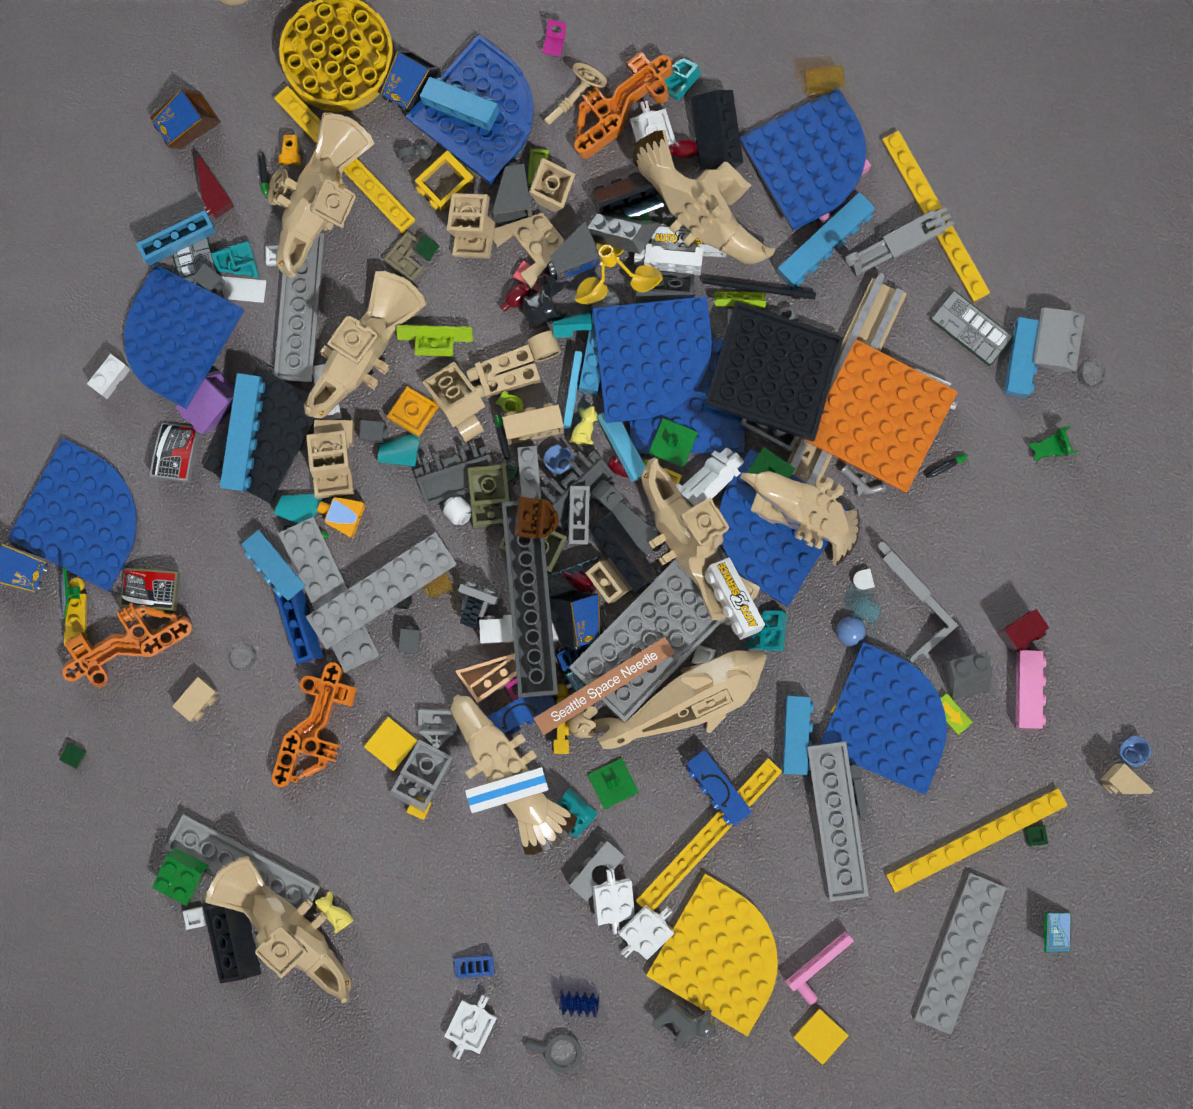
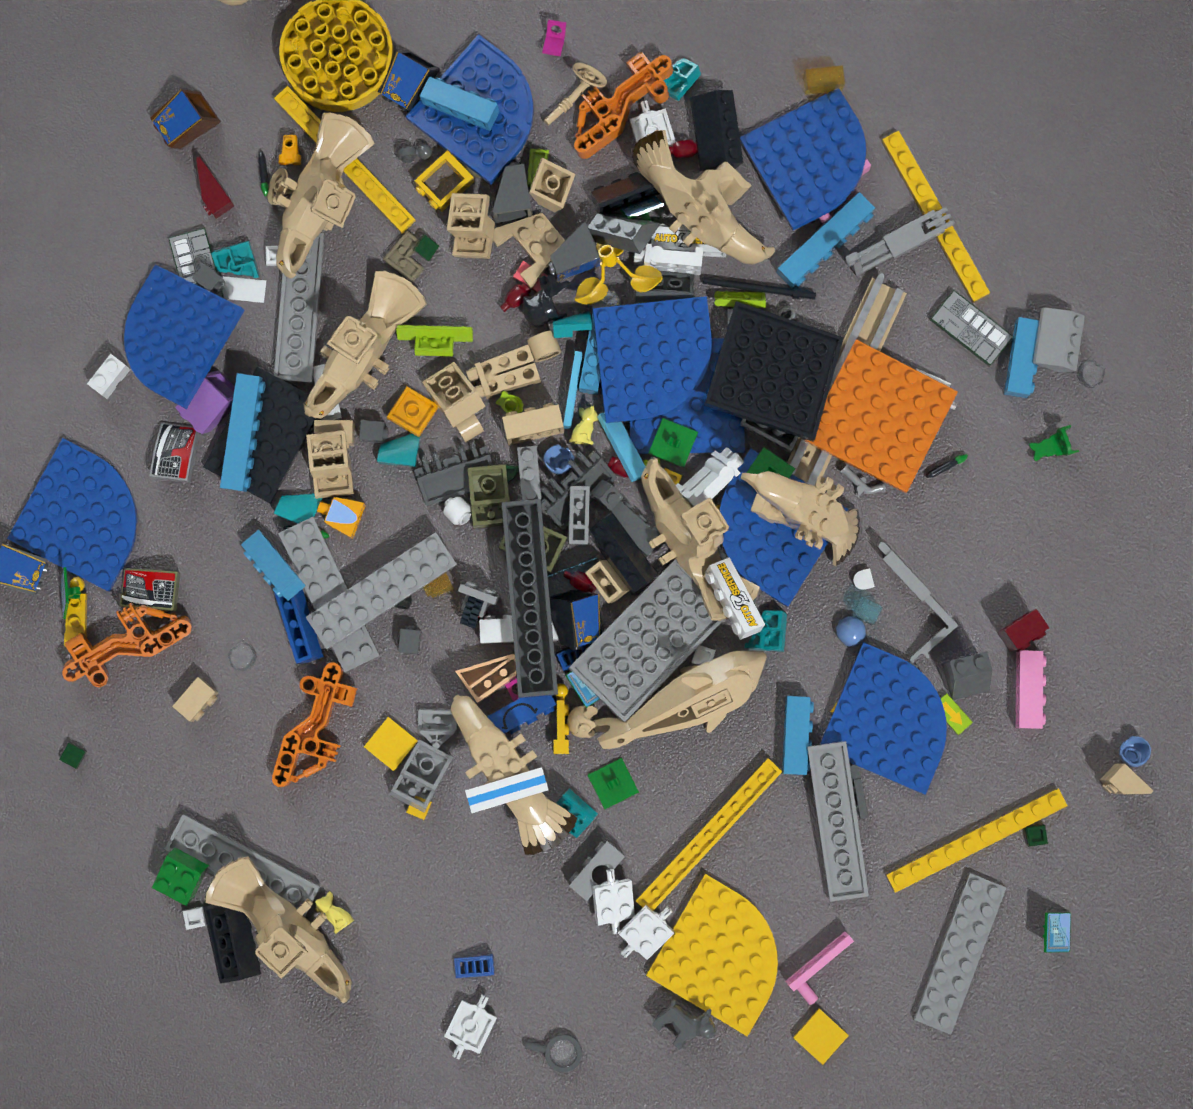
dark azure brick [136,210,217,266] -> none
black piece [495,414,510,460] -> none
reddish brown slope [514,497,559,539] -> none
nougat tile [533,637,675,735] -> none
clear blue piece [559,990,599,1018] -> none
blue brick [686,750,753,827] -> none

